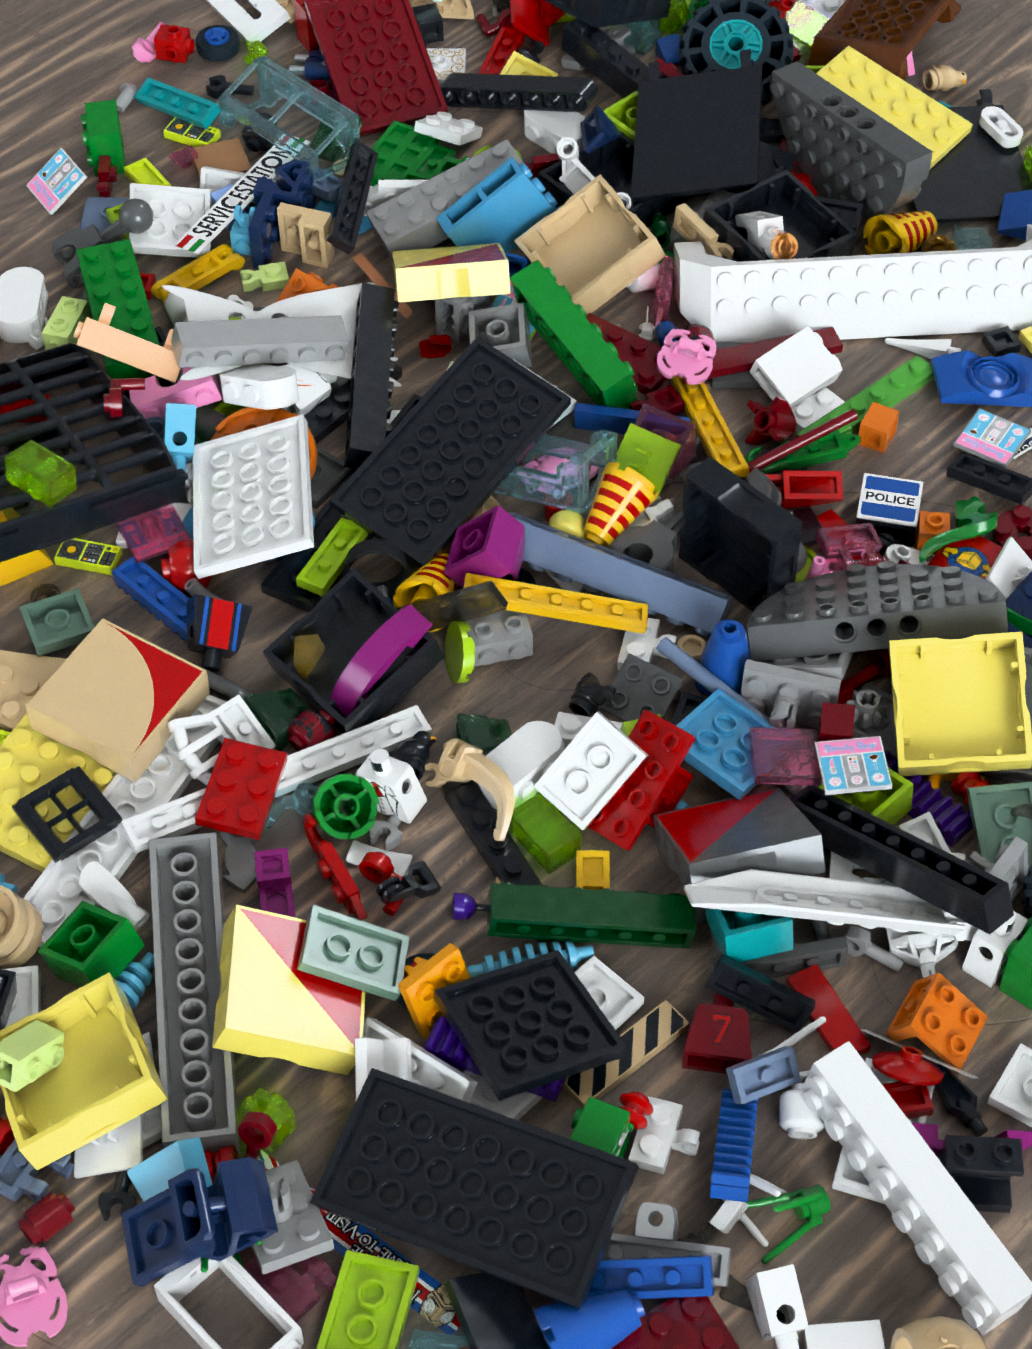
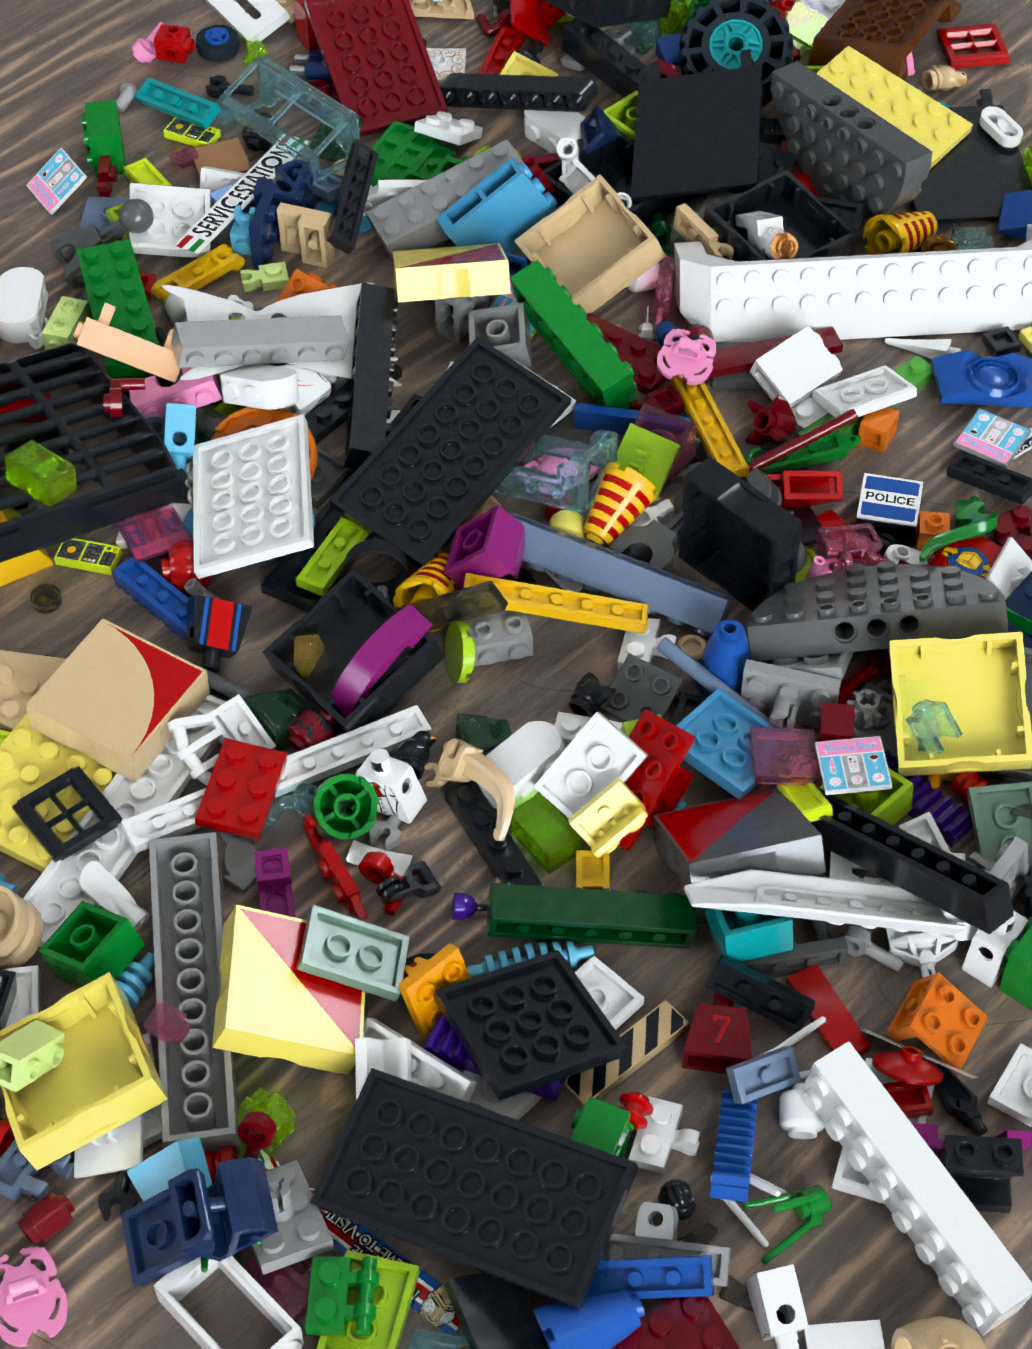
sand green plate [19,588,94,657] -> none
nougat tile [353,253,413,319] -> none
black brick [412,3,444,44] -> none
red piece [419,335,452,359] -> none
white tile [710,1200,748,1235] -> none
none -> clear pink piece [143,1004,191,1045]
none -> green plate [305,1256,380,1336]
none -> dark red plate [521,153,556,194]
none -> light yellow bracket [568,777,648,858]
none -> black piece [658,1179,696,1221]
none -> neon yellow tile [776,775,833,822]
none -> white tile [812,365,917,417]
none -> clear light blue window [906,699,963,754]
none -> red piece [936,23,1010,69]

